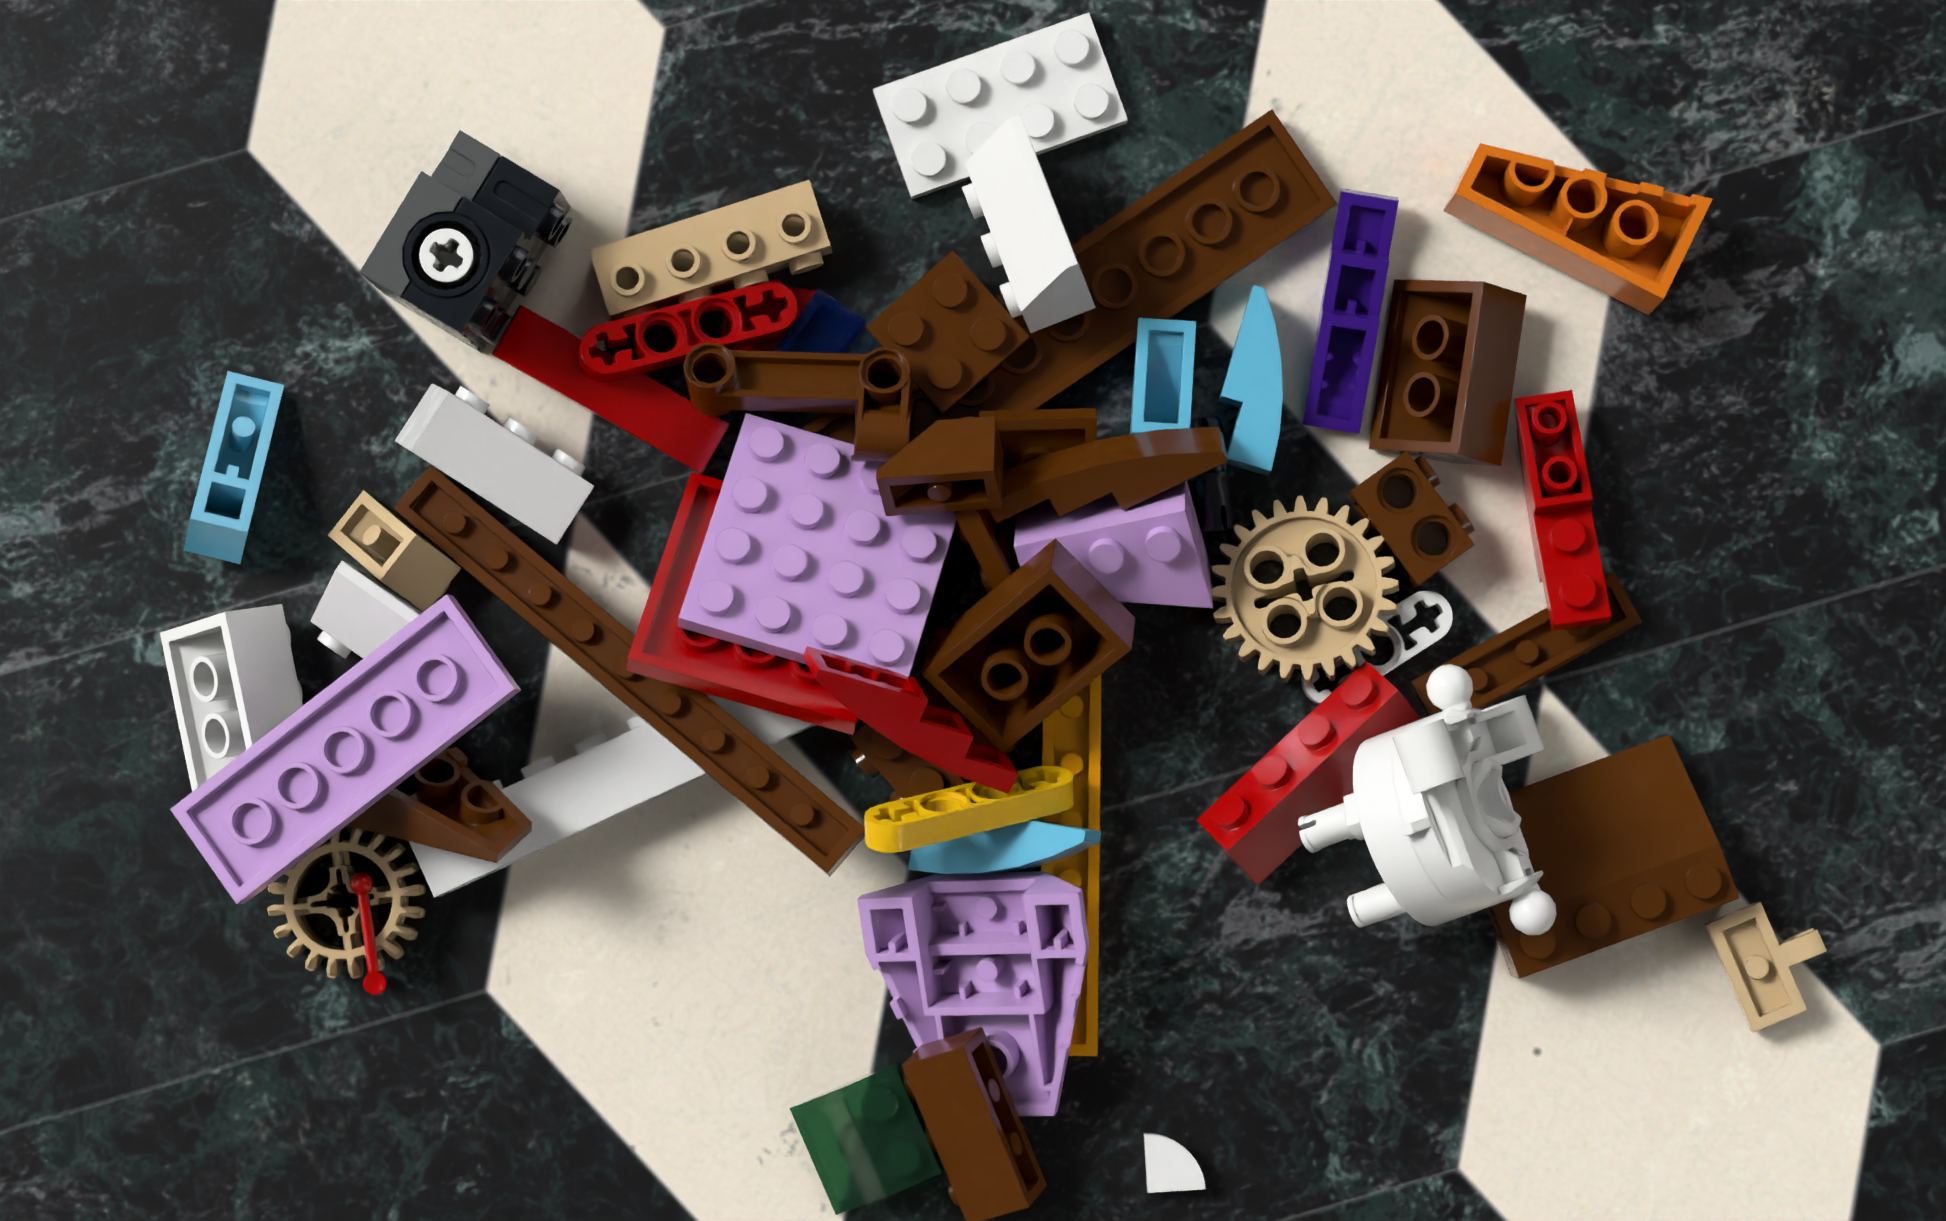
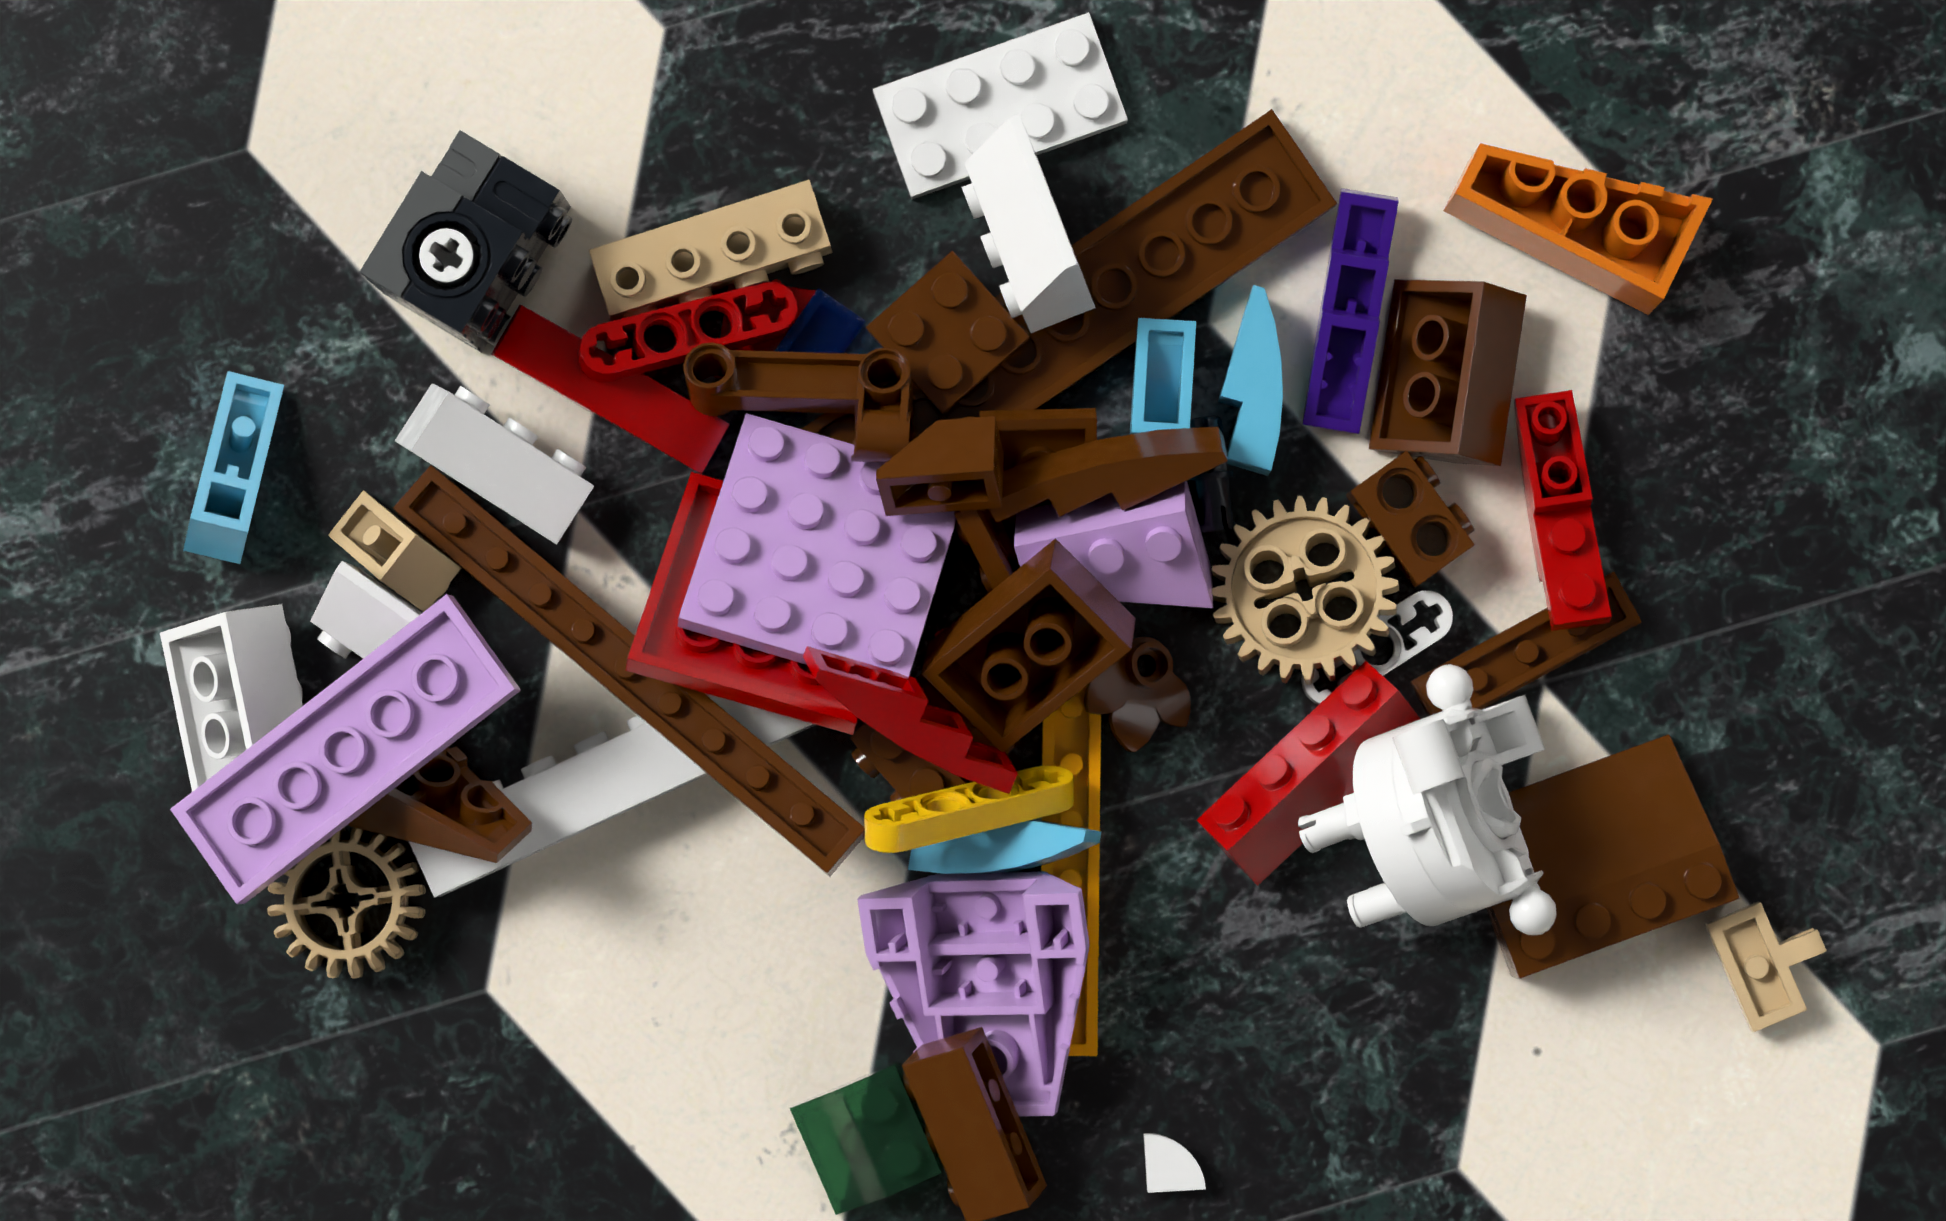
red hinge [350,873,388,995] -> none
none -> reddish brown plate [1084,637,1191,752]

